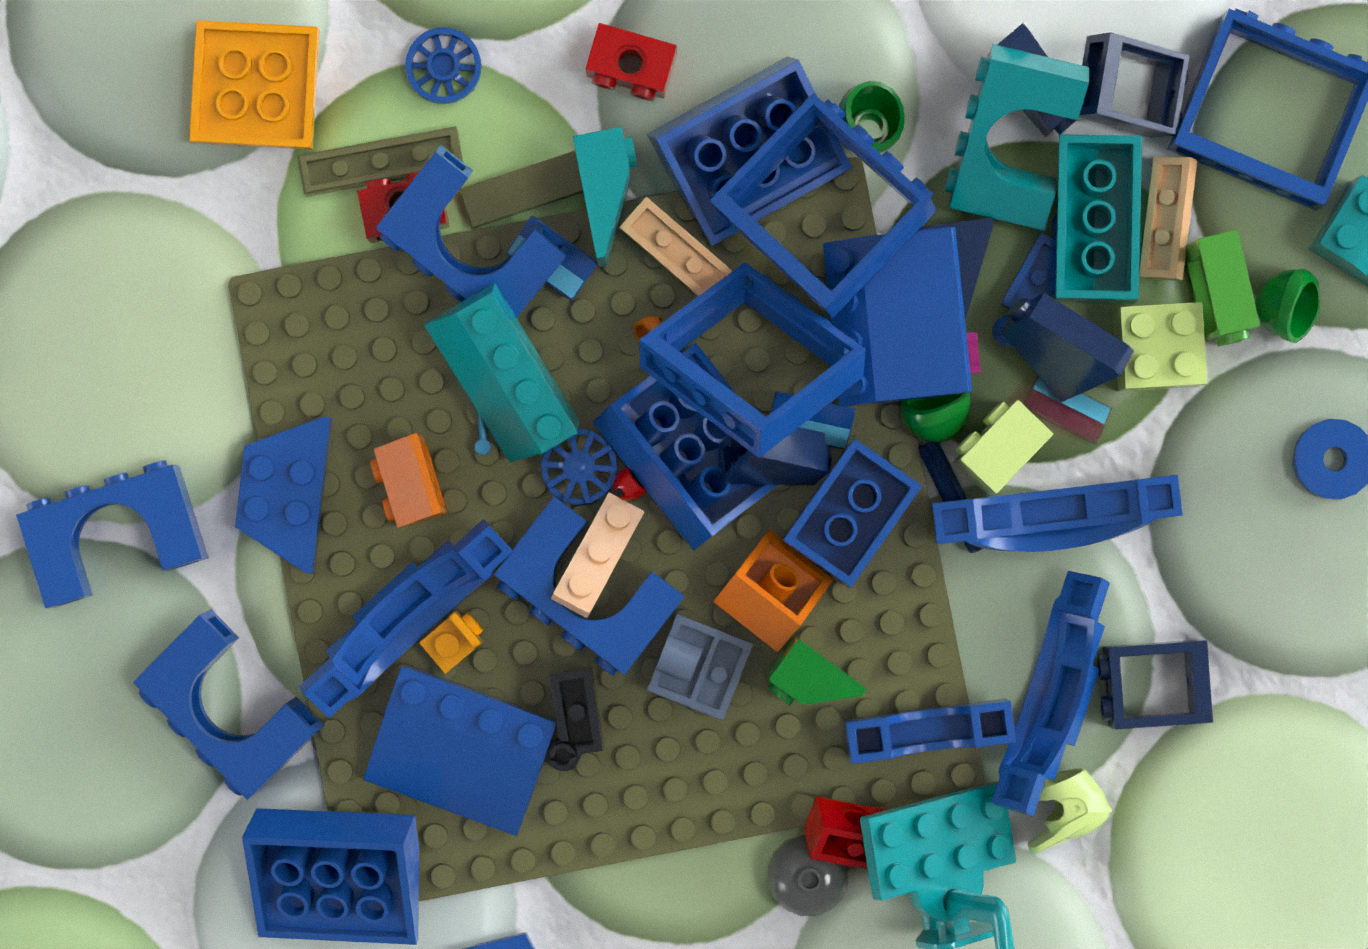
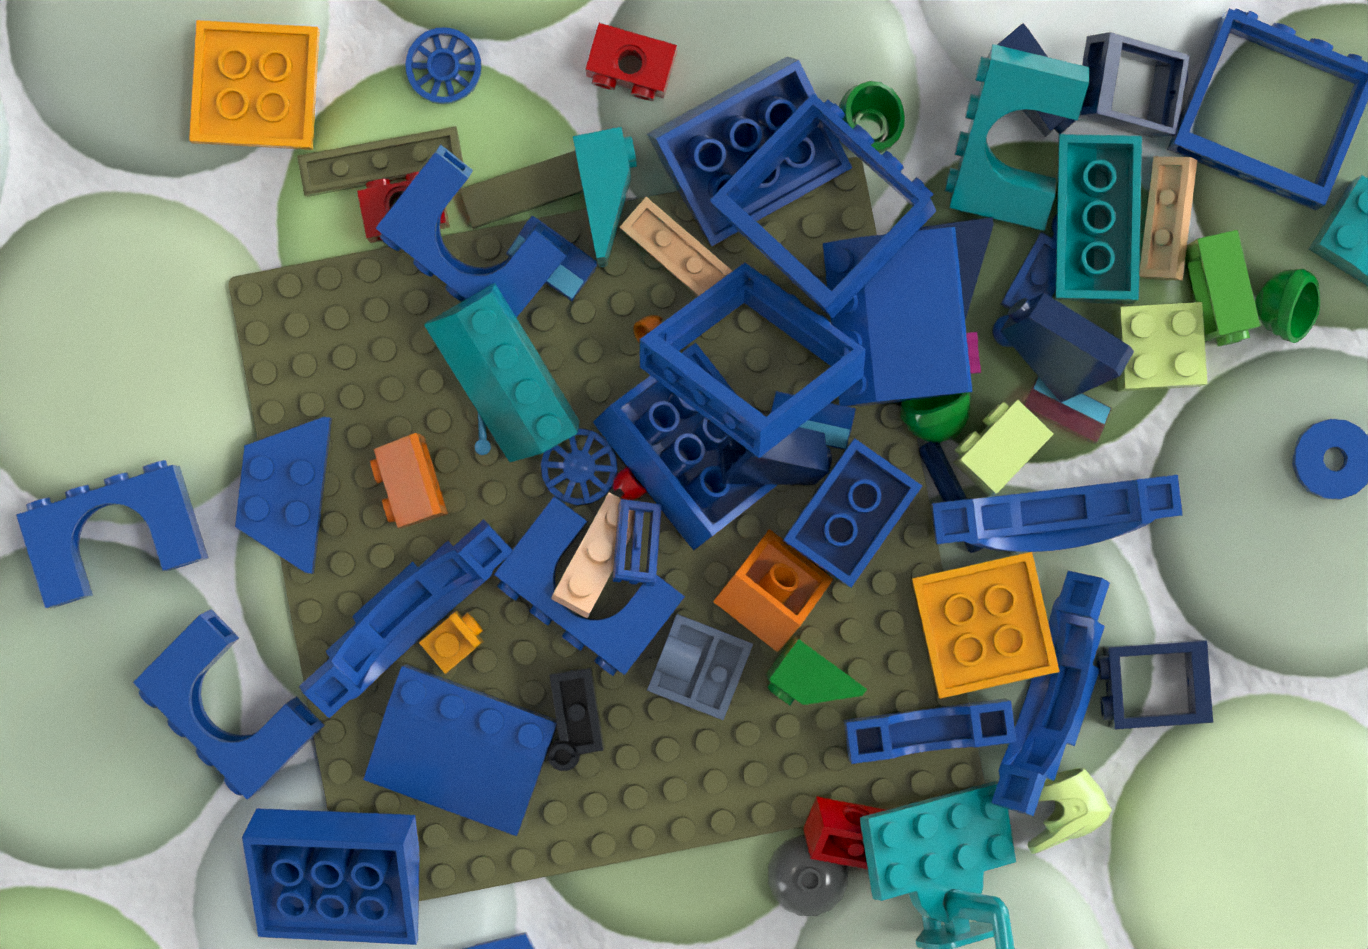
none -> blue tile [612,499,662,587]
none -> light orange plate [911,552,1060,699]

